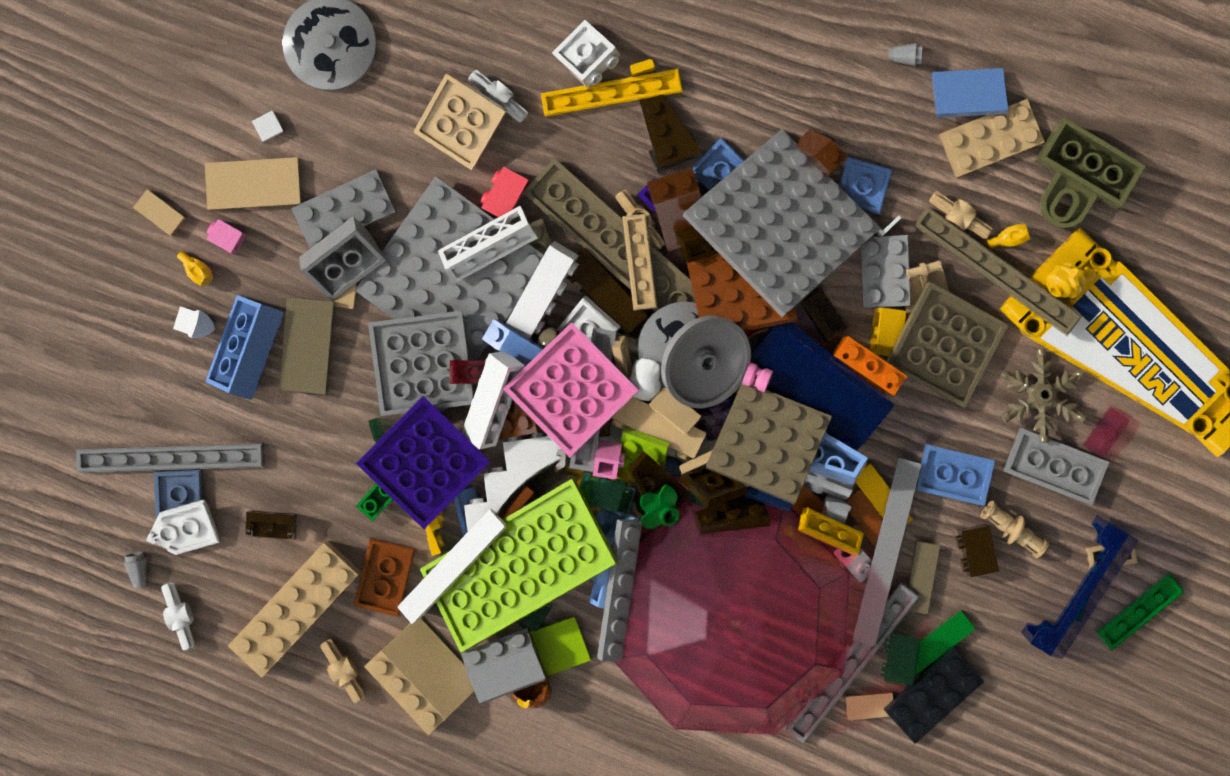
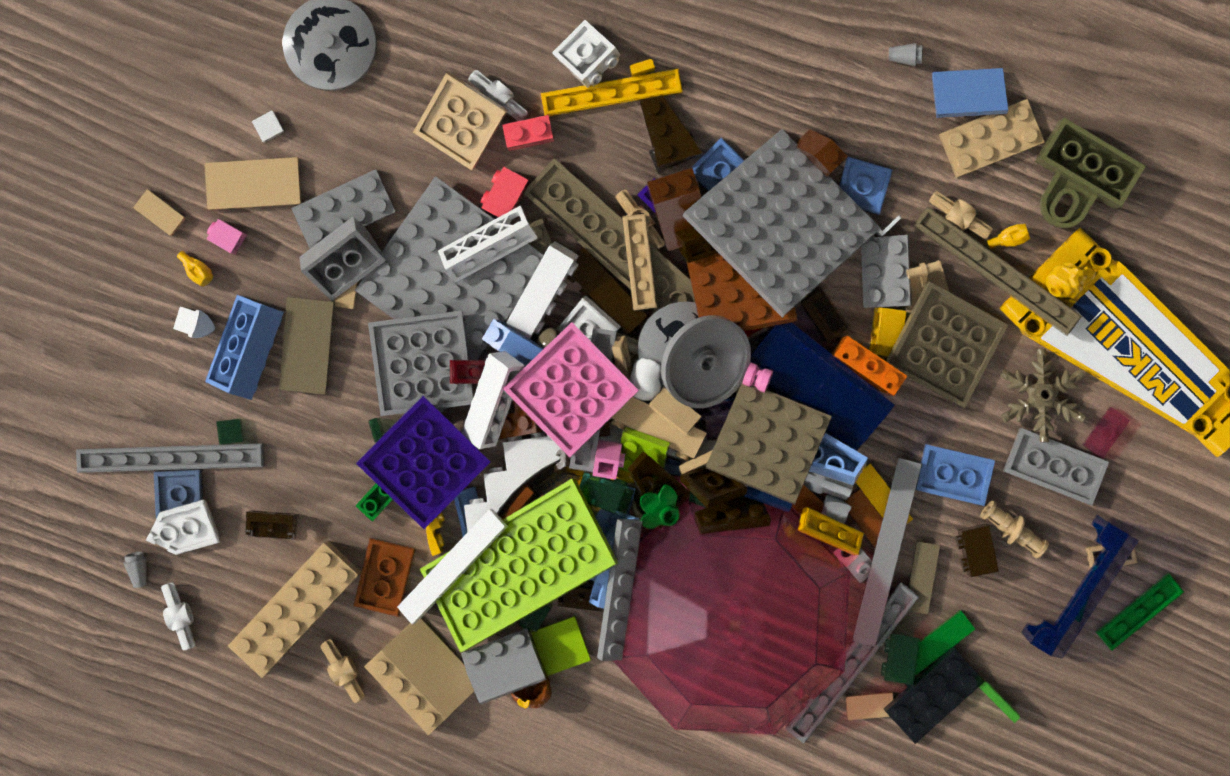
none -> clear green tile [216,419,244,445]
none -> coral brick [502,115,554,151]
none -> dark brown hinge [558,585,604,612]
none -> bright green tile [979,681,1020,723]

